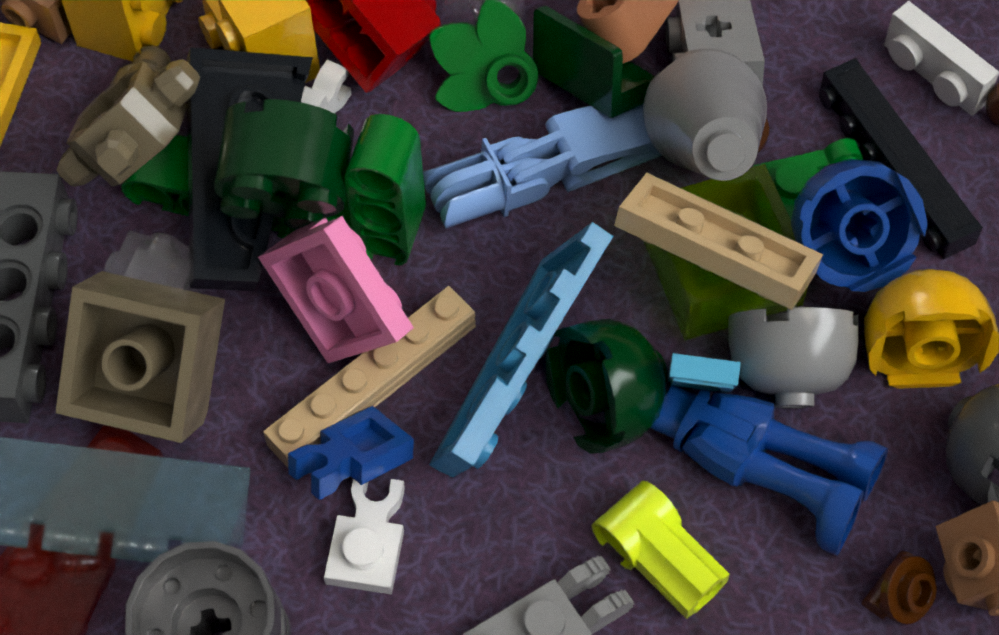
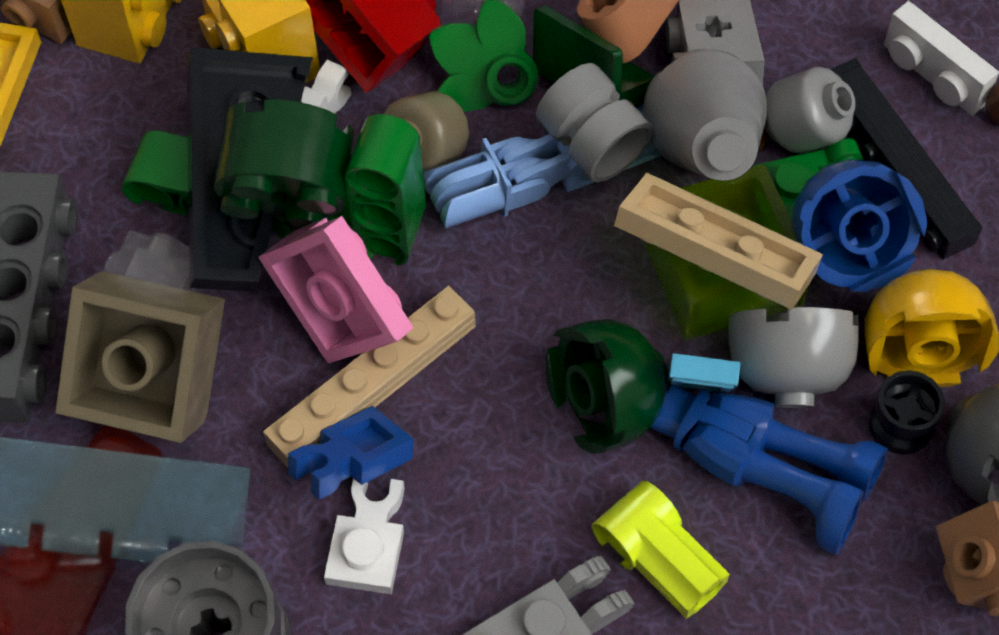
dark tan piece [57,45,200,187] -> none
dark azure wing [429,222,613,477] -> none
reddish brown plate [861,550,937,624] -> none
none -> dark tan head [384,91,469,172]
none -> light grey wheel [536,63,654,183]
none -> light grey head [764,66,855,153]
none -> black wheel [868,370,945,455]

